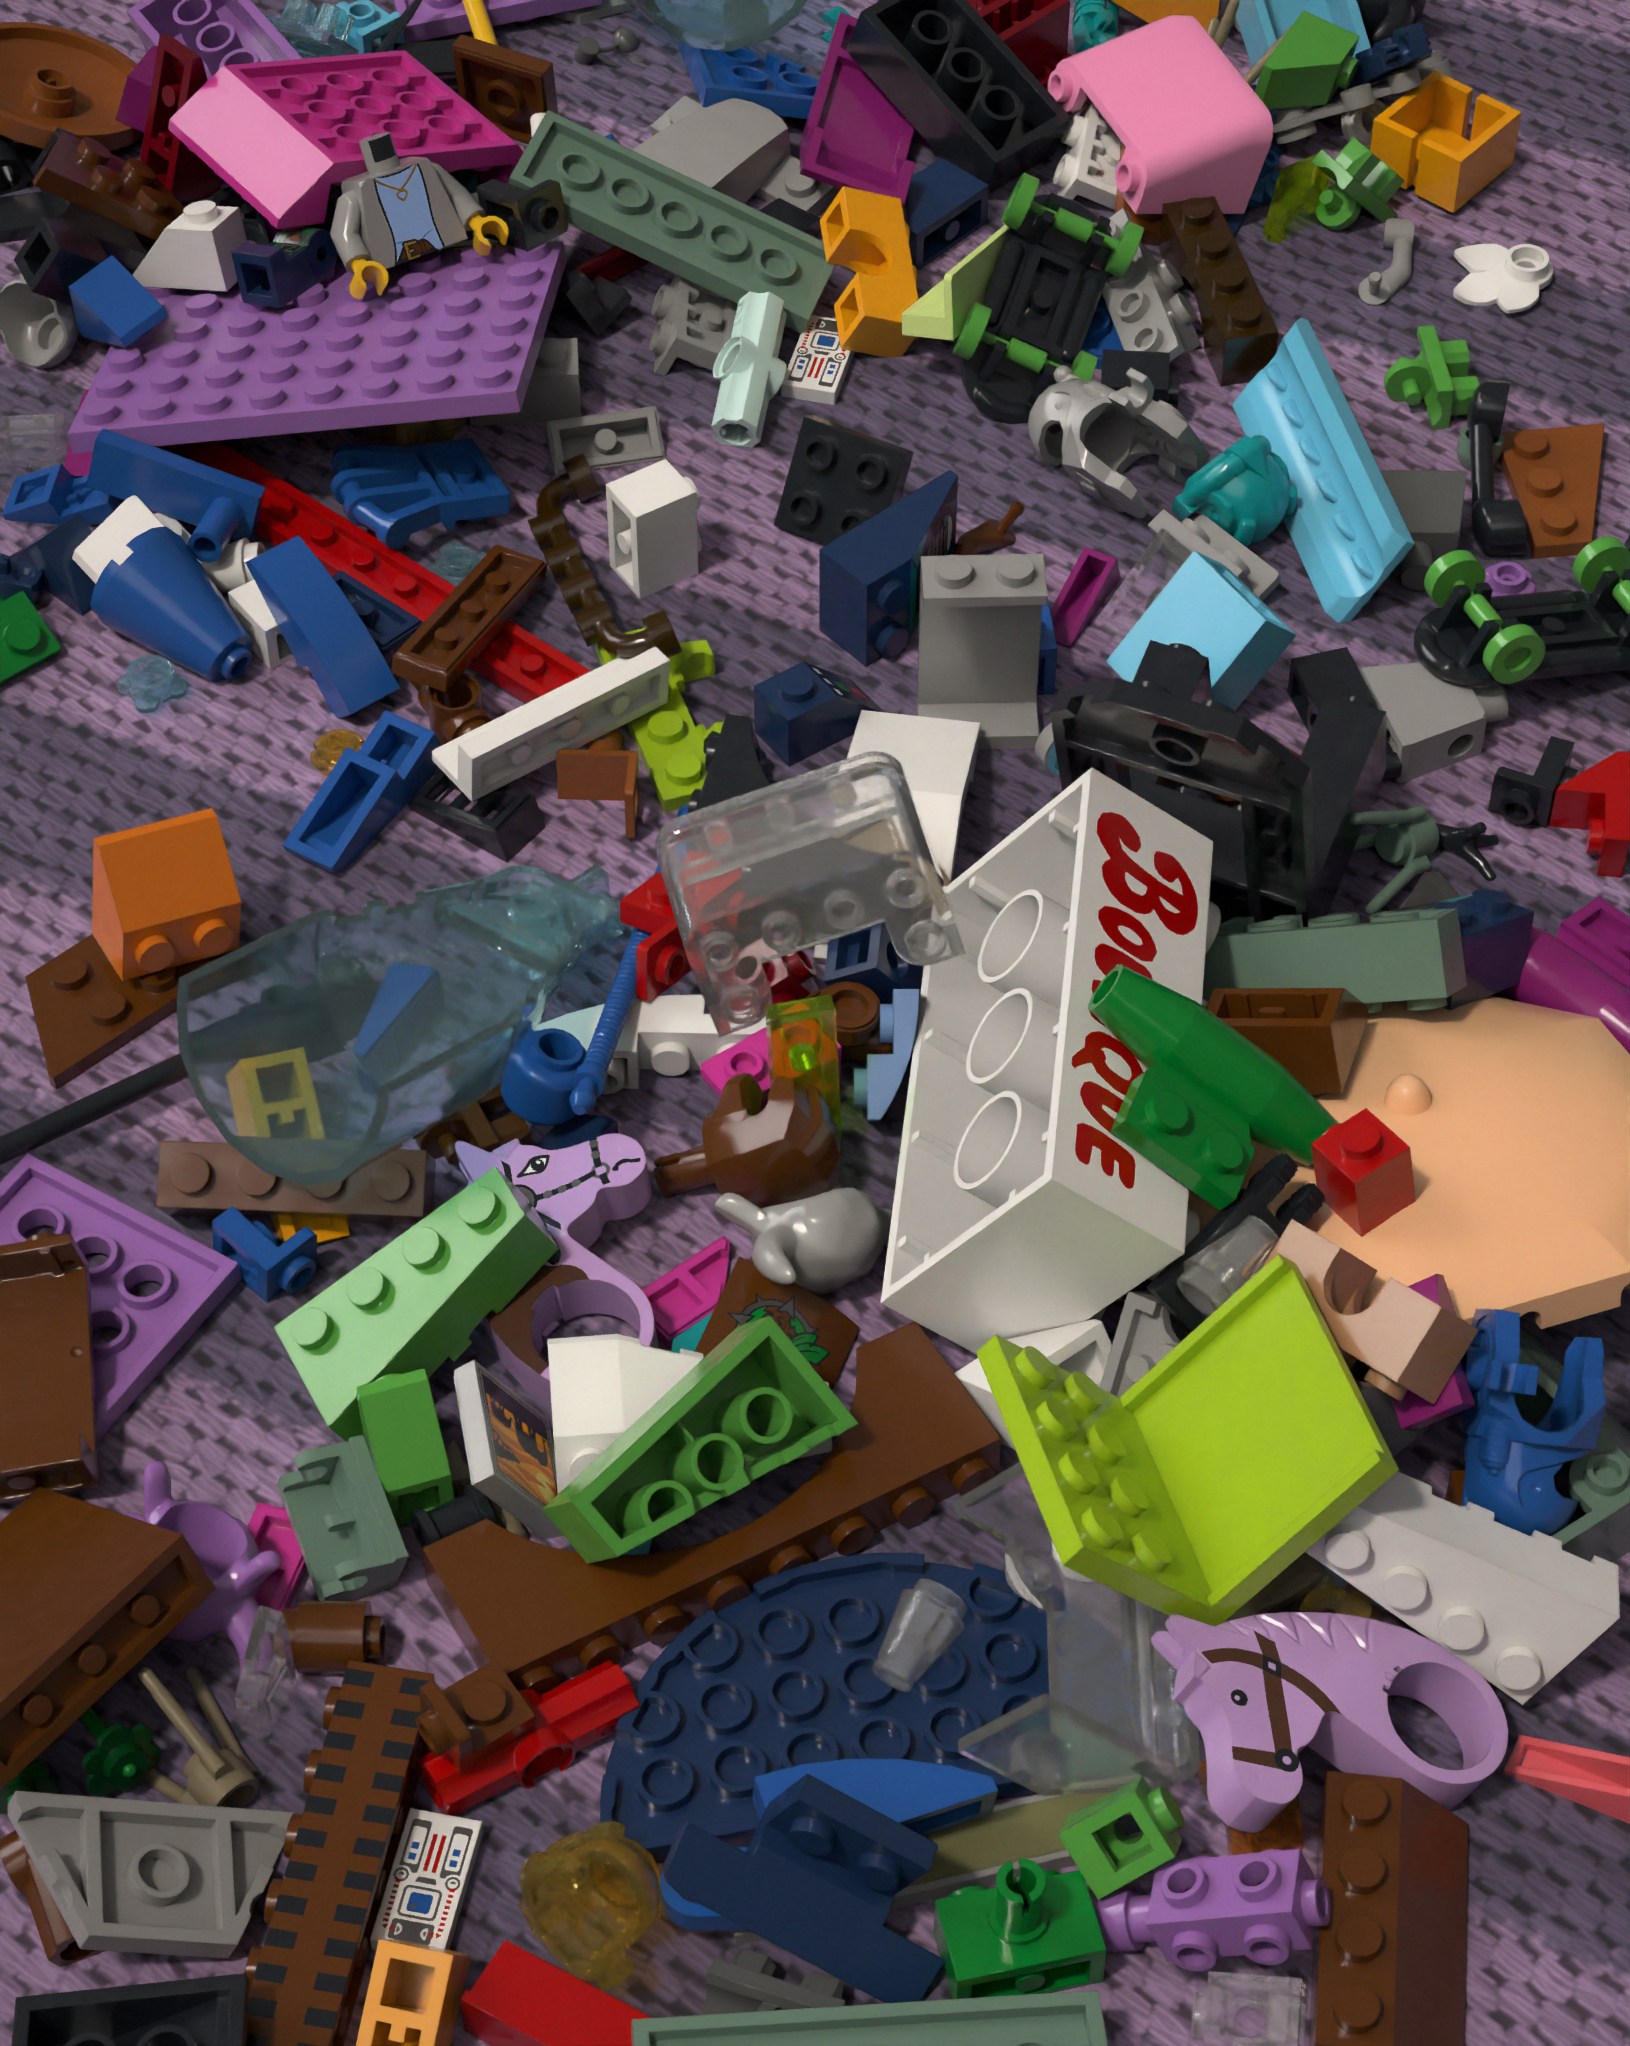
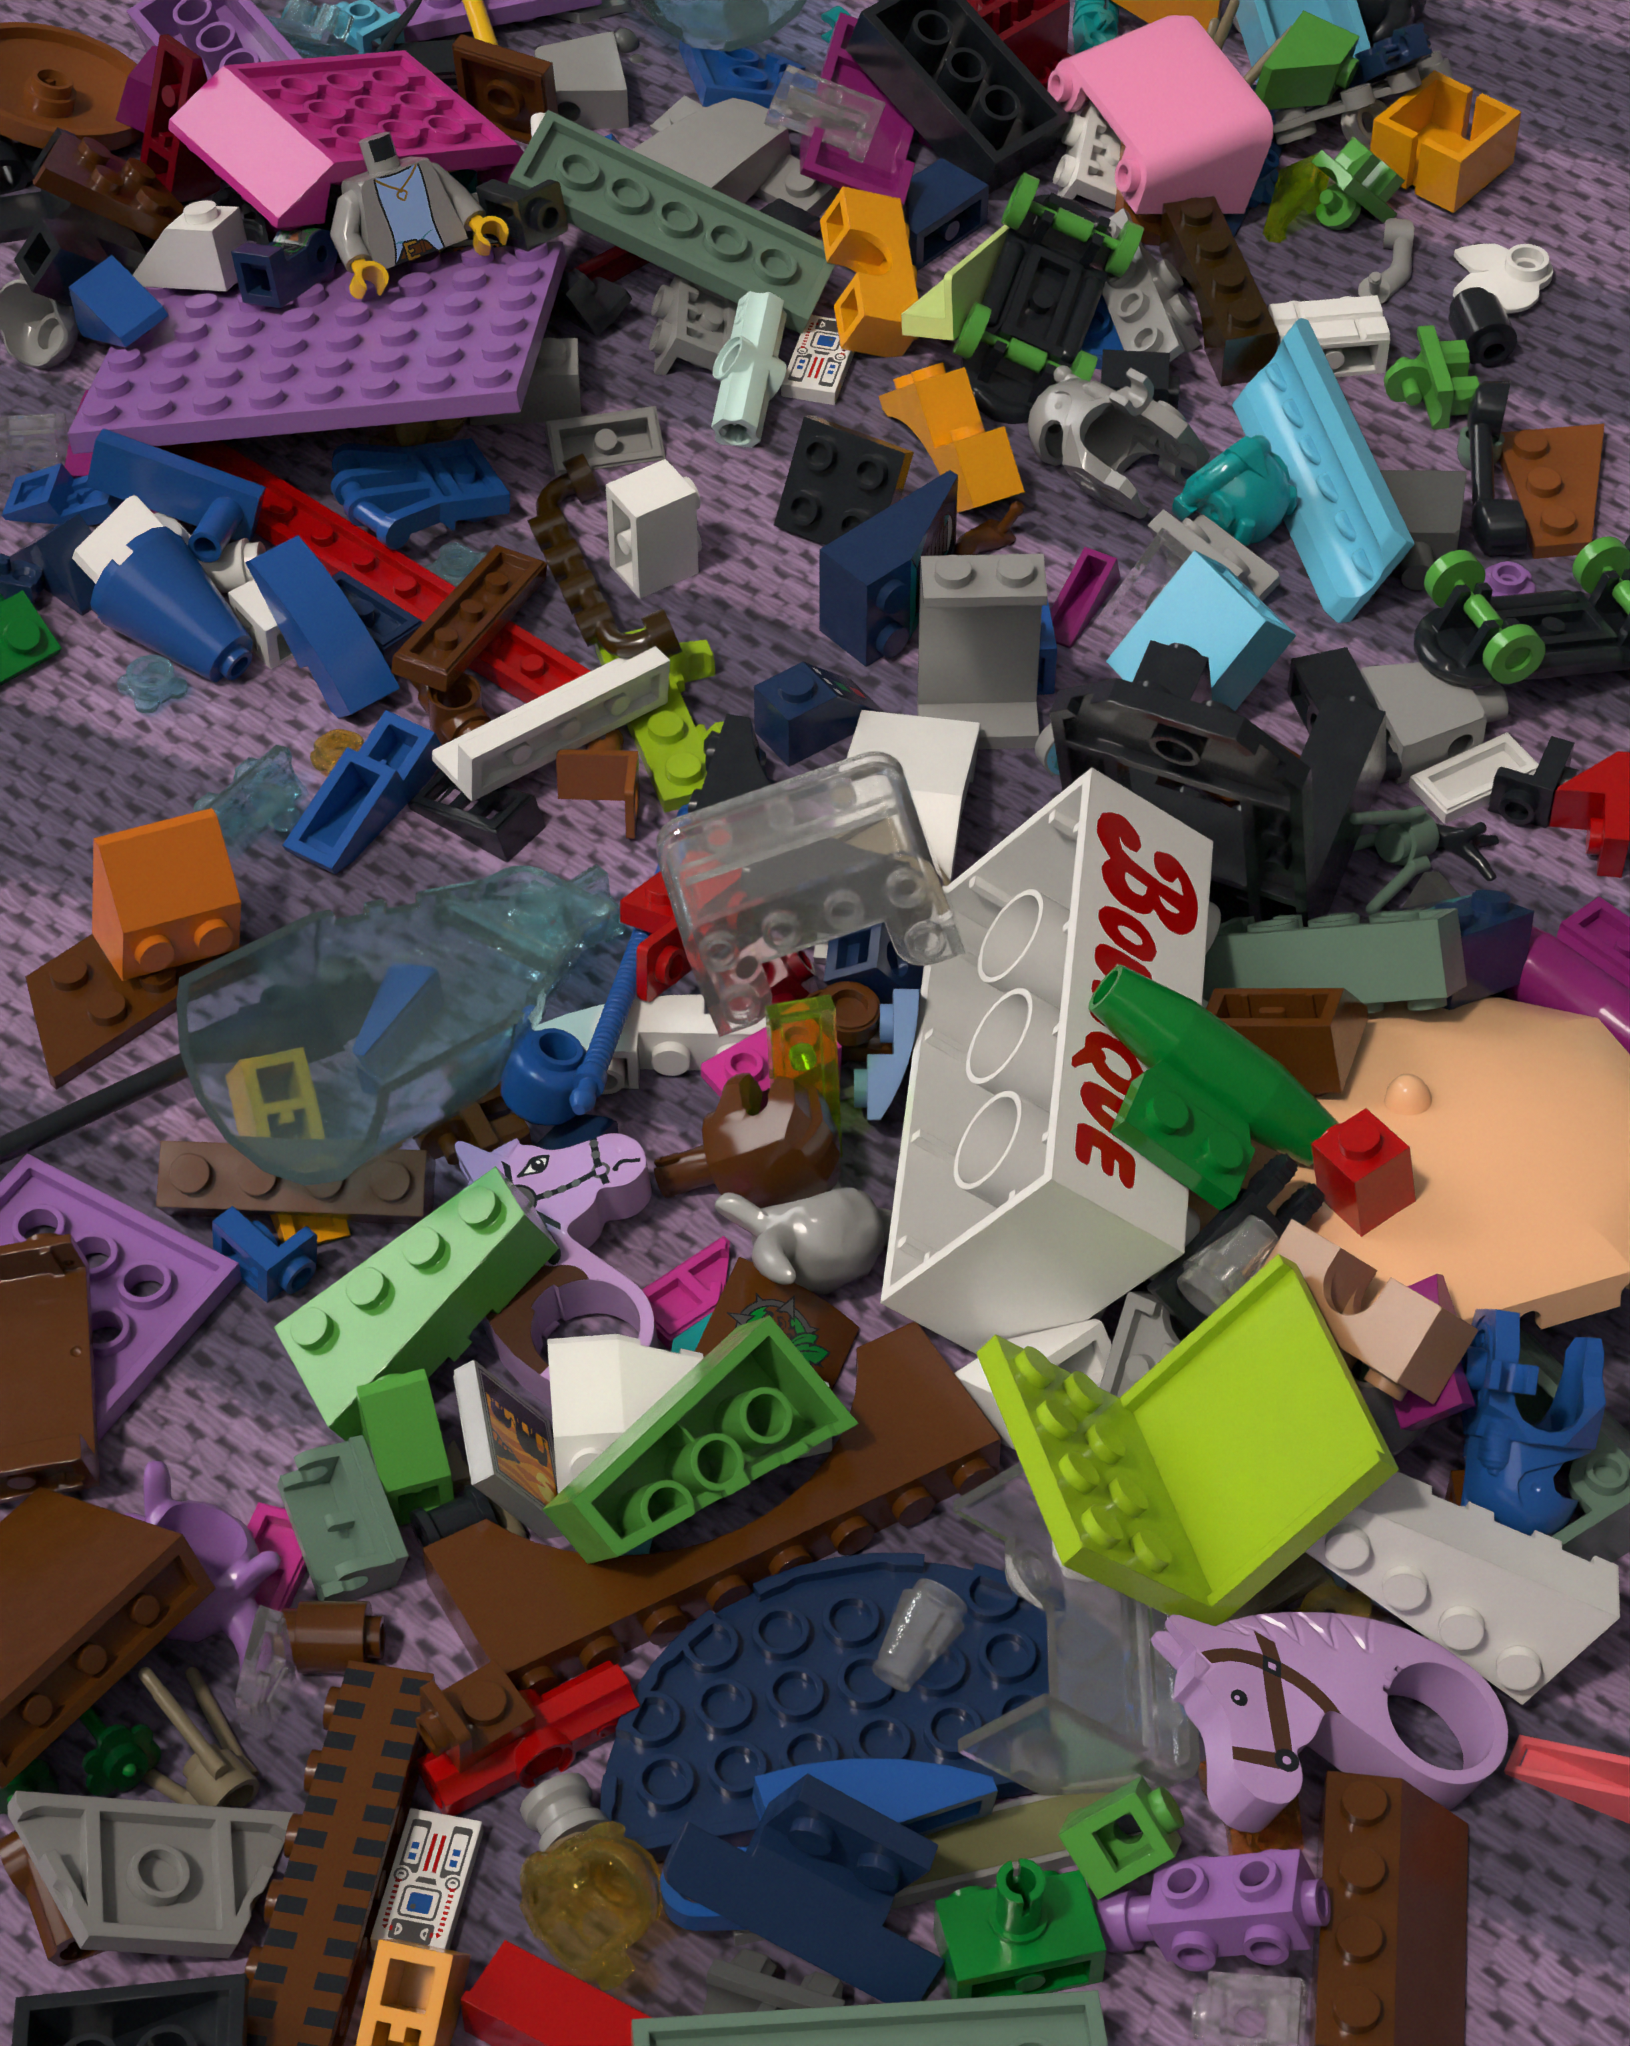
none -> clear light blue hips [194,744,309,859]
none -> light grey wheel [520,1773,611,1867]
none -> light grey torso [534,32,629,129]
none -> clear plate [764,65,886,163]
none -> light orange arch [879,362,1025,513]
none -> white brick [1268,295,1390,377]
none -> white tile [1409,732,1539,824]
none -> black brick [1448,287,1517,365]

